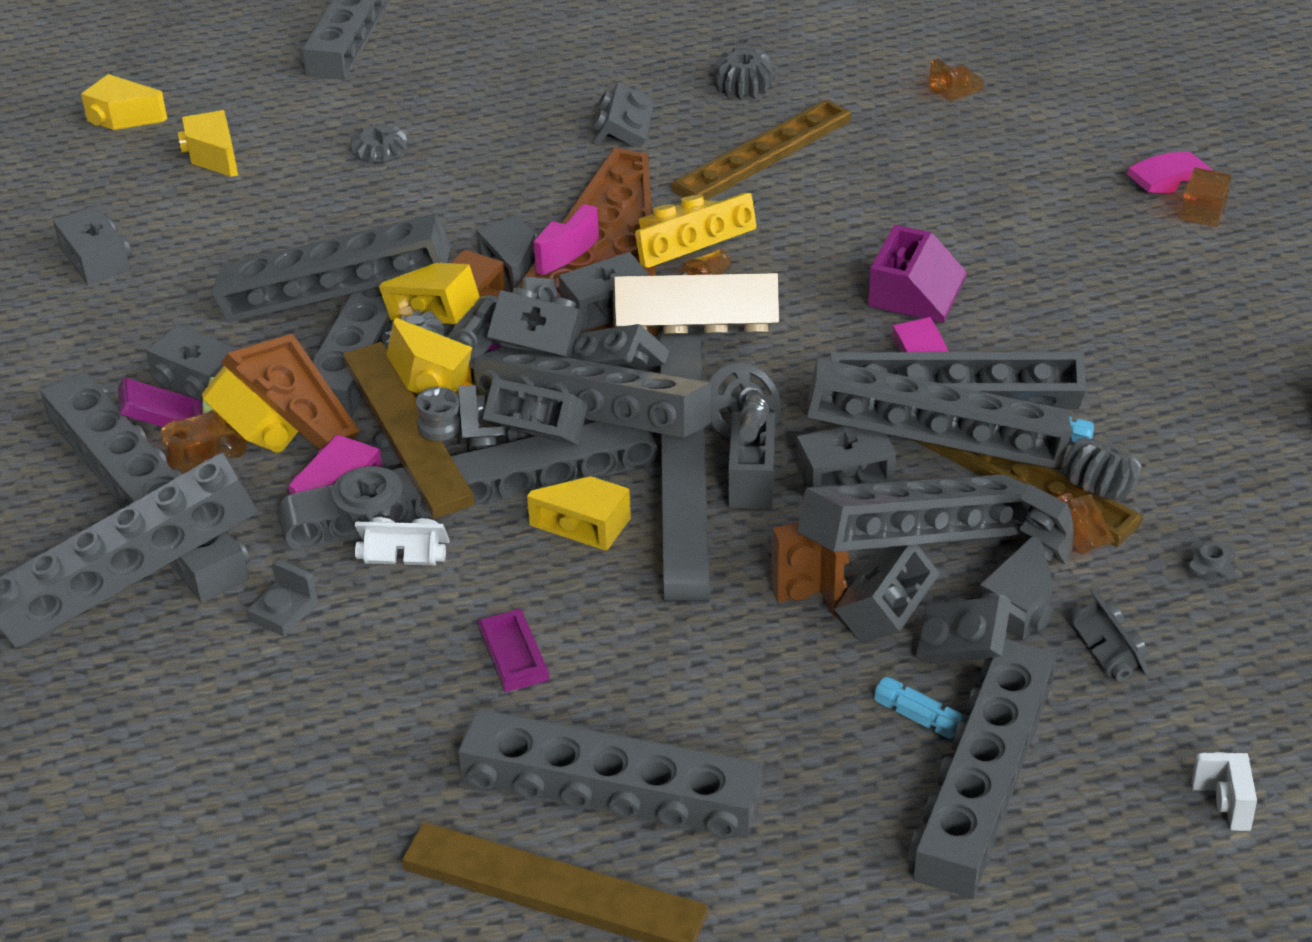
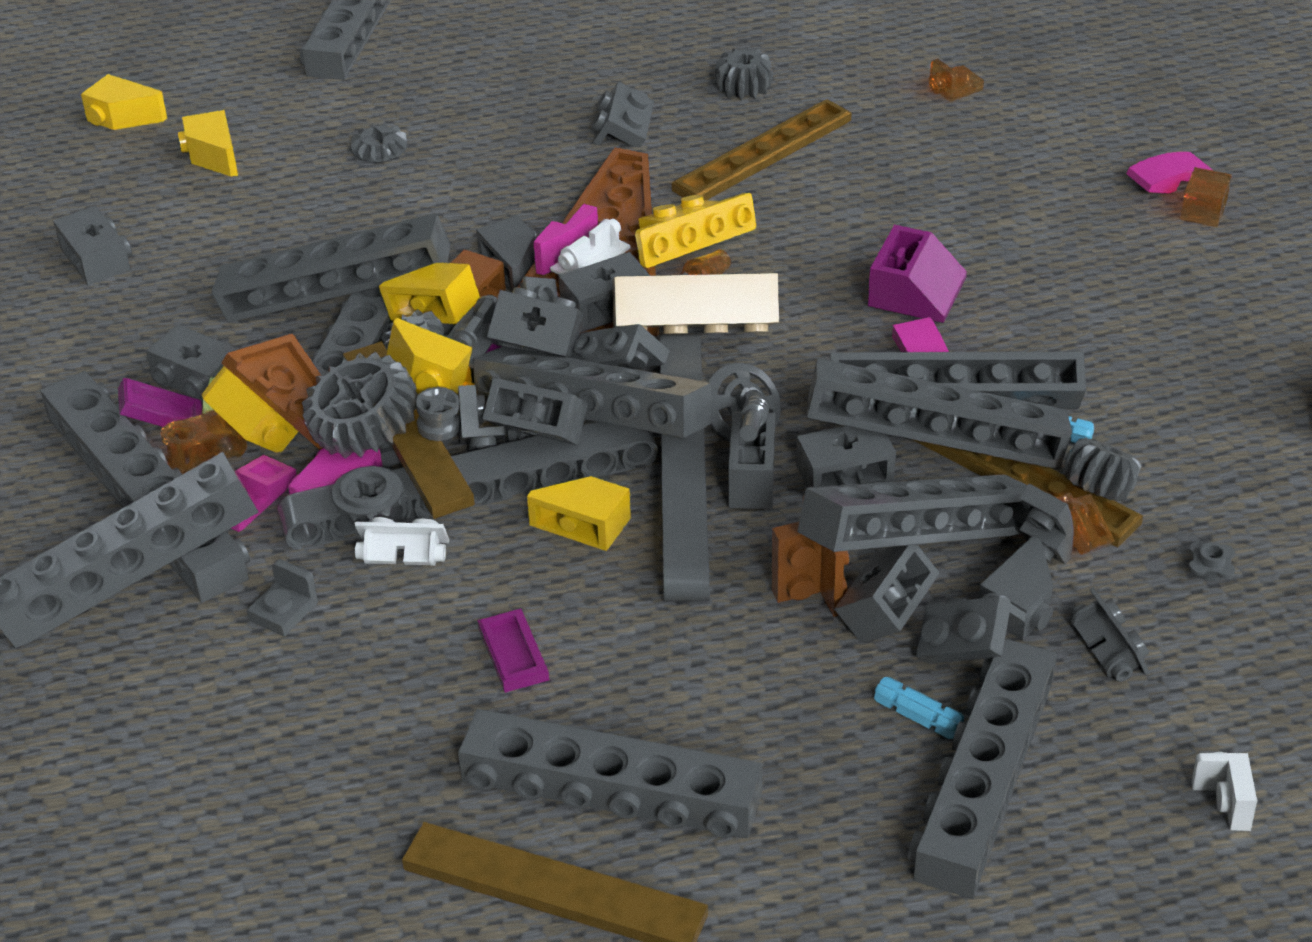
none -> dark pink slope [231,455,296,532]
none -> dark grey gear [302,352,418,458]
none -> white hinge [550,219,630,275]

